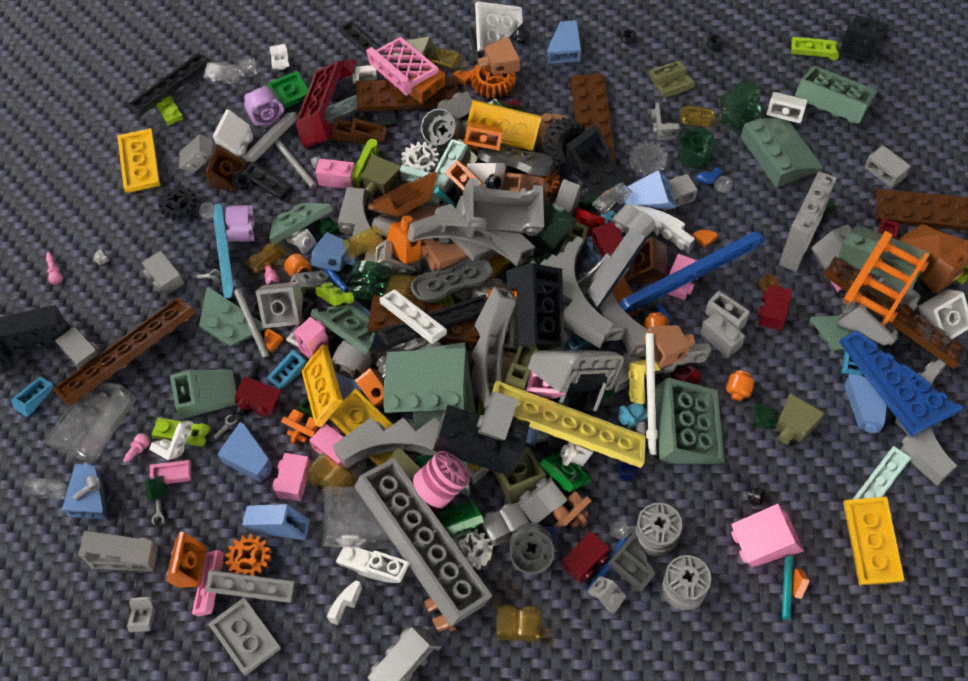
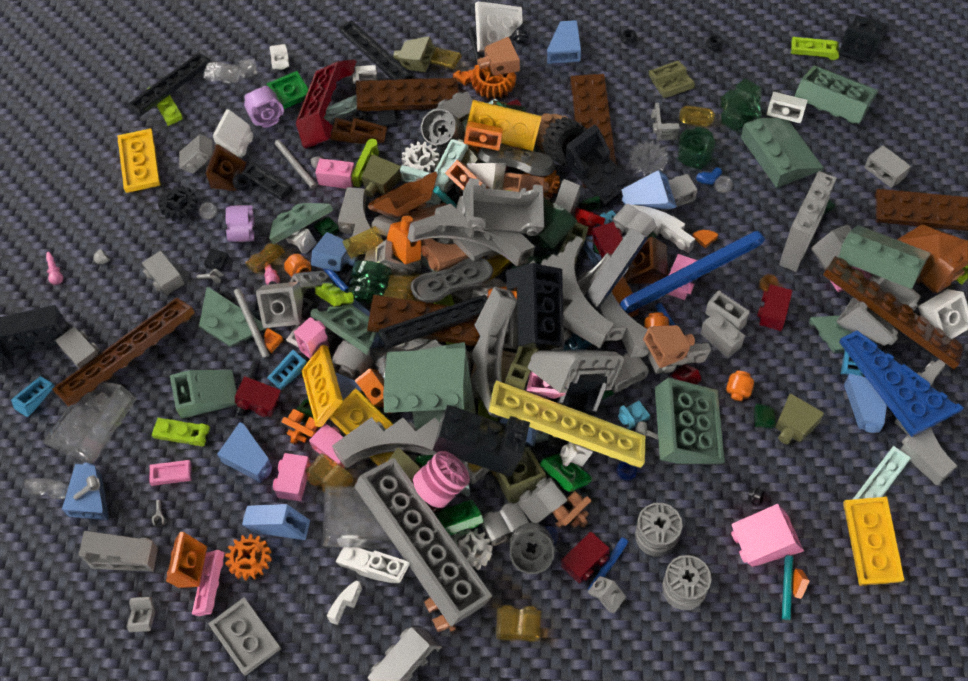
bright pink bar [124,433,150,463] -> none
dark green slope [144,475,167,501] -> none
white bracket [150,421,193,460] -> none
light grey tile [205,570,295,603] -> none
medium azure tile [213,204,234,298] -> none
light grey hand [213,415,238,440] -> none
light grey tile [242,112,298,162] -> none
bright pink fence [366,37,439,96] -> none
white tile [380,289,447,344] -> none
orange brick [409,68,445,104] -> none
light grey brick [477,392,518,441] -> none
black plate [485,174,501,190] -> none
clear slope [592,183,632,215] -> none
dark grey wing [607,533,655,592] -> none
clear plate [610,521,632,539] -> none
light yellow bracket [628,360,660,404] -> none
white bar [646,333,658,455] -> none
orange fence [842,231,929,326] -> none
dark red plate [877,218,900,239] -> none

